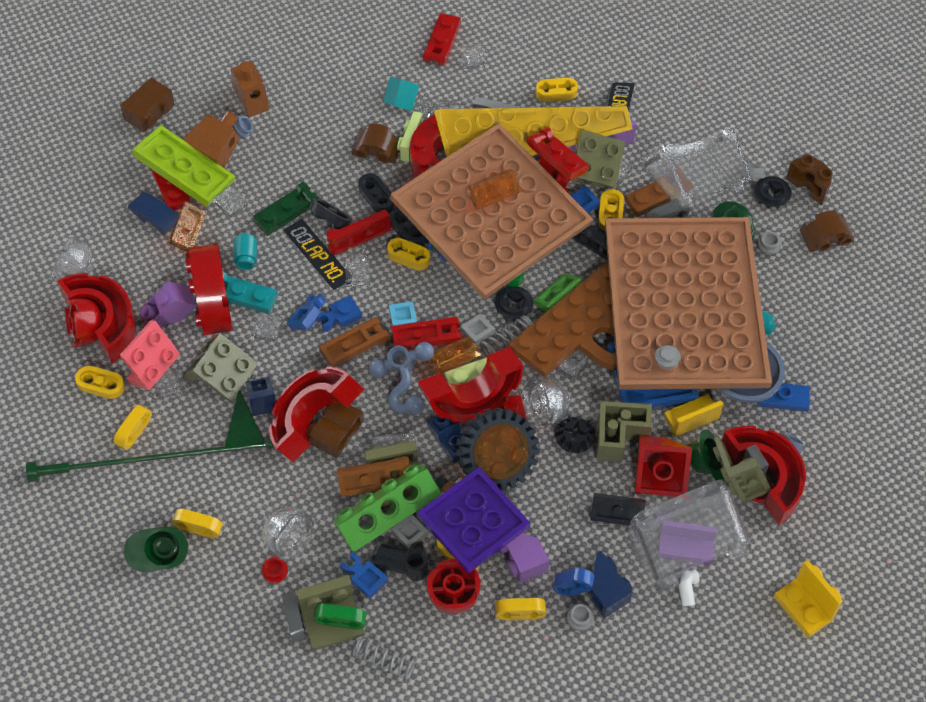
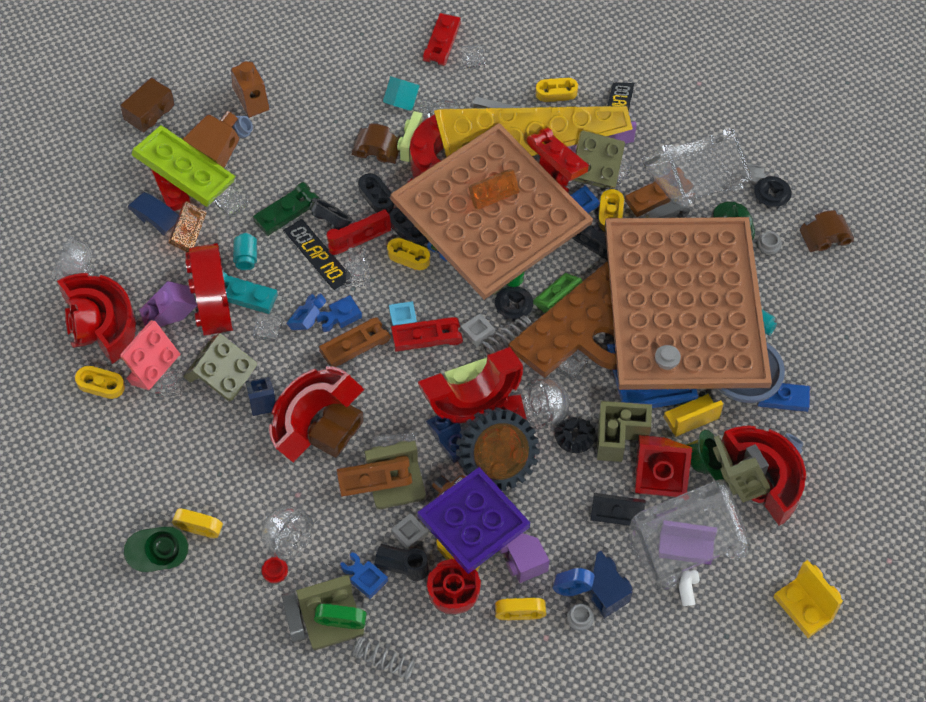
dark green piece [26,391,274,482] -> none
yellow beam [113,405,152,450] -> none
bright green brick [332,464,442,552] -> none
sand blue piece [369,342,434,415] -> none
clear orange plate [426,336,480,375] -> none
reddish brown cylinder [786,154,833,206] -> none

